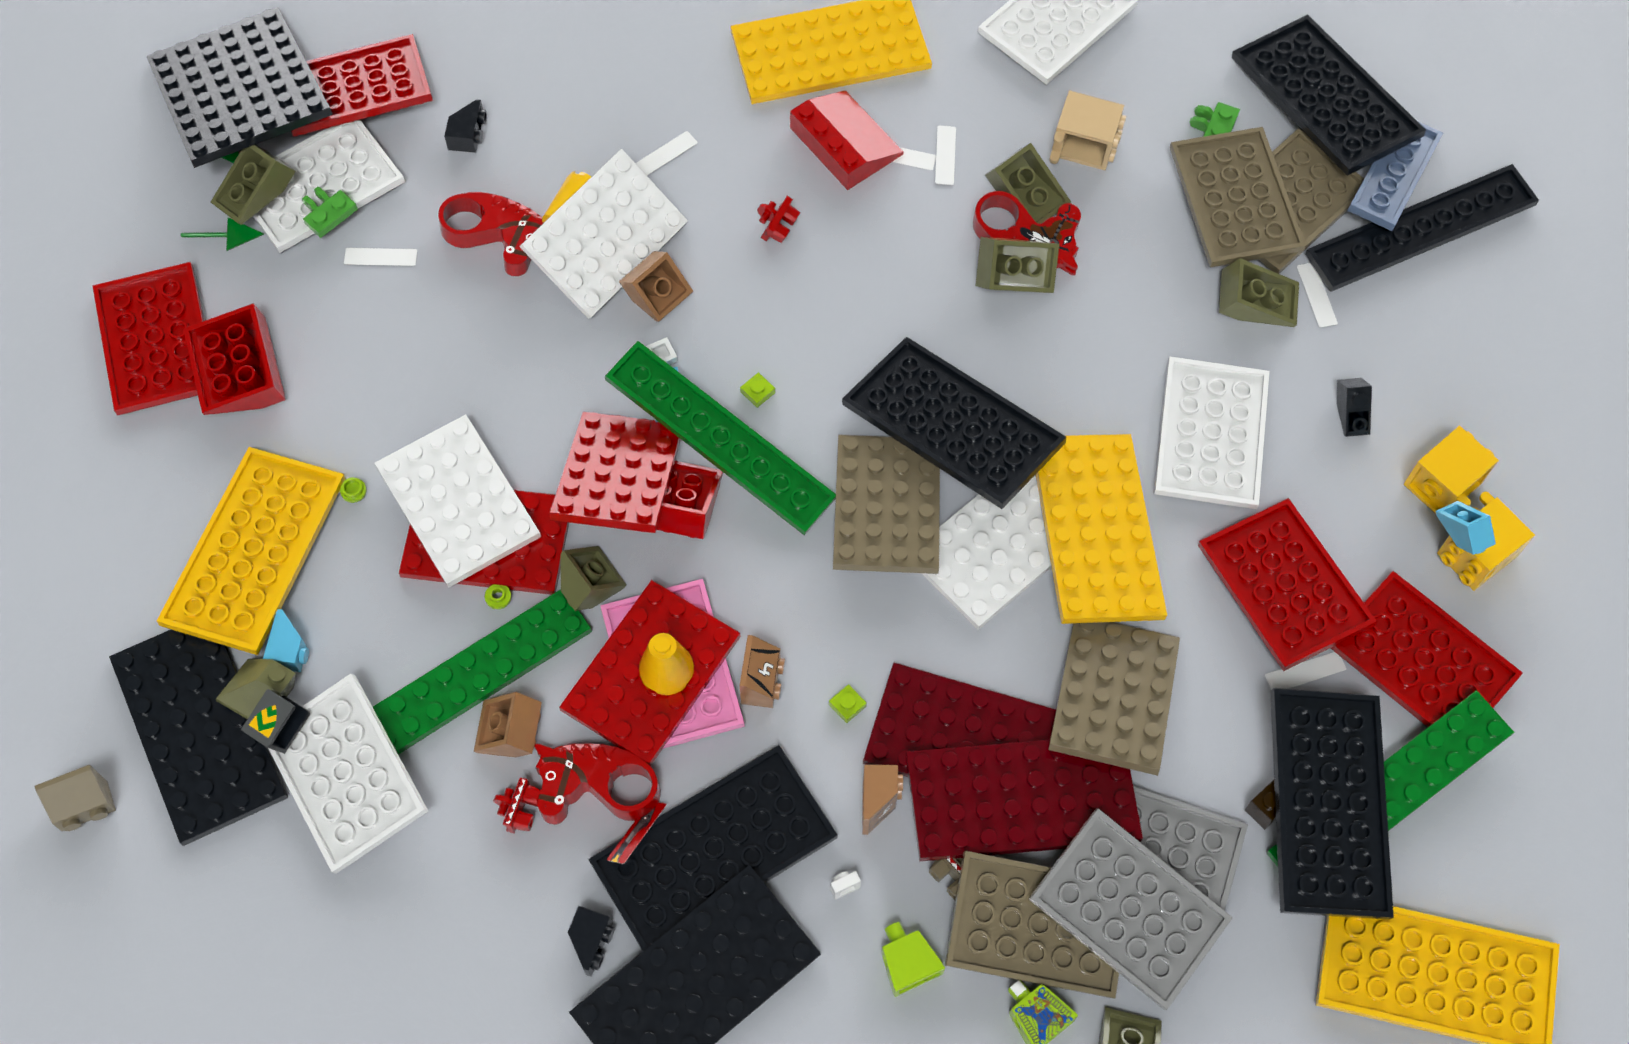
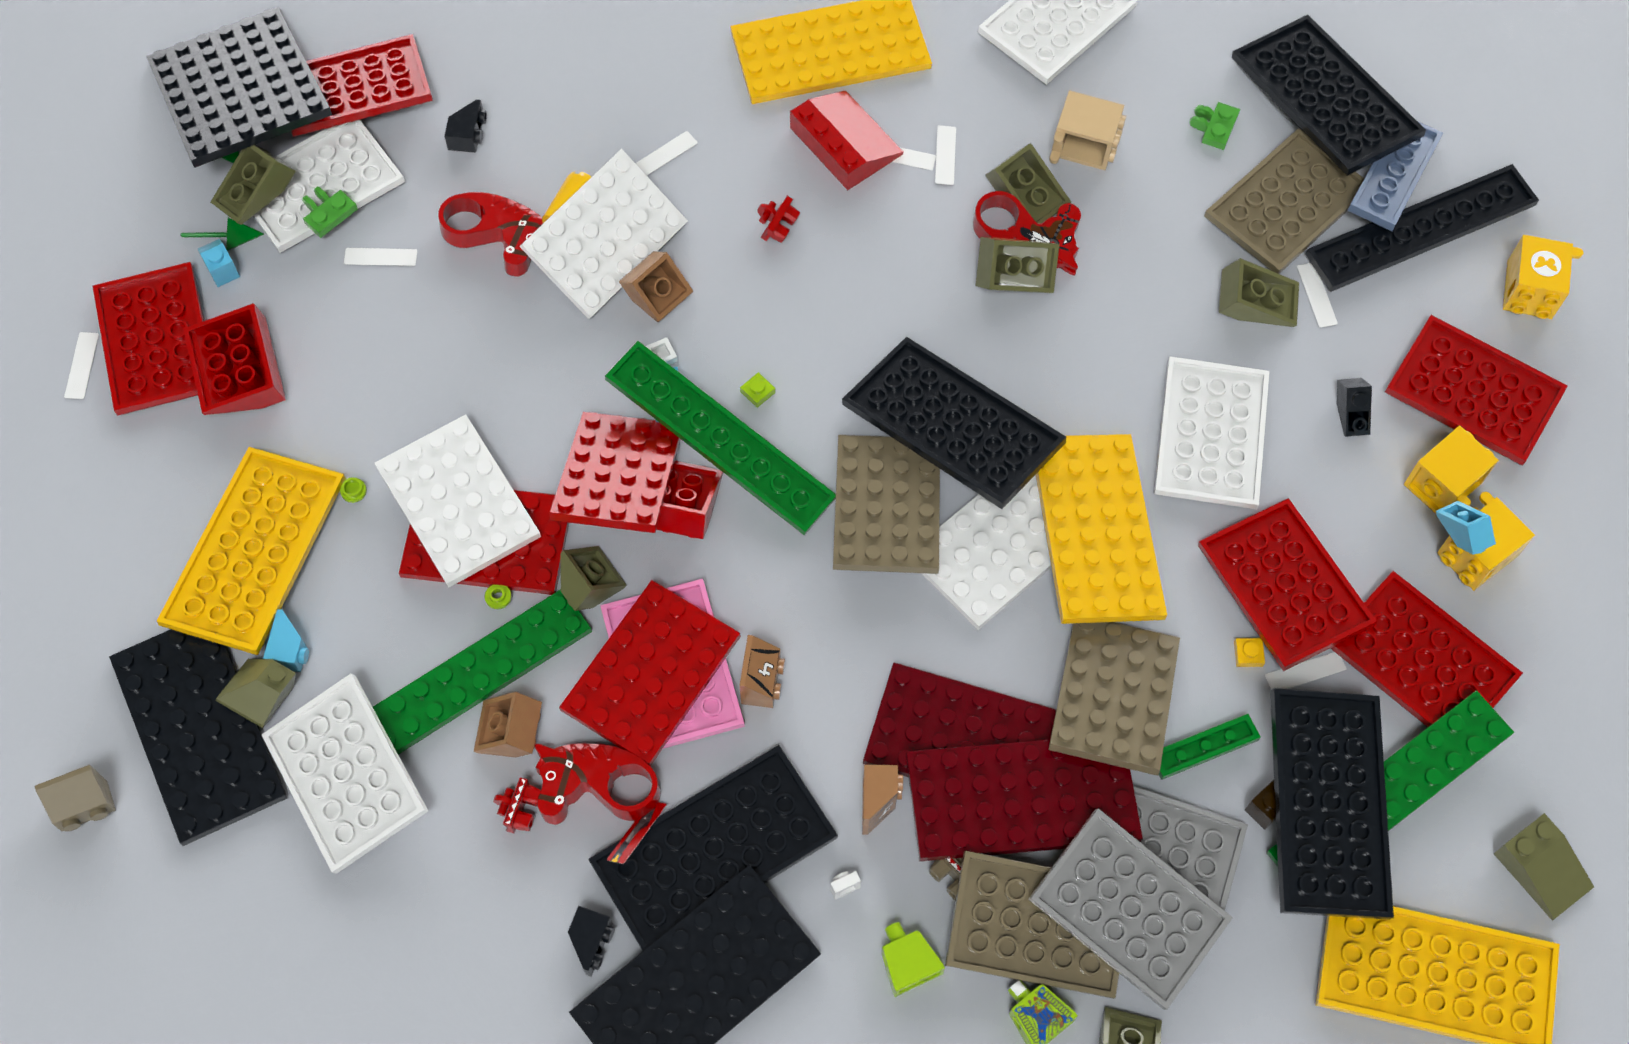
piece [241,689,310,754] -> none
yellow cone [639,633,694,695] -> none
lime plate [829,684,867,723] -> none
dark tan plate [1170,127,1306,267] -> none
none -> white sticker [64,332,99,399]
none -> medium azure slope [197,239,240,287]
none -> green plate [1158,714,1261,780]
none -> yellow plate [1234,638,1265,667]
none -> red plate [1385,315,1568,466]
none -> olive slope [1494,813,1594,921]
none -> yellow container [1503,234,1584,319]

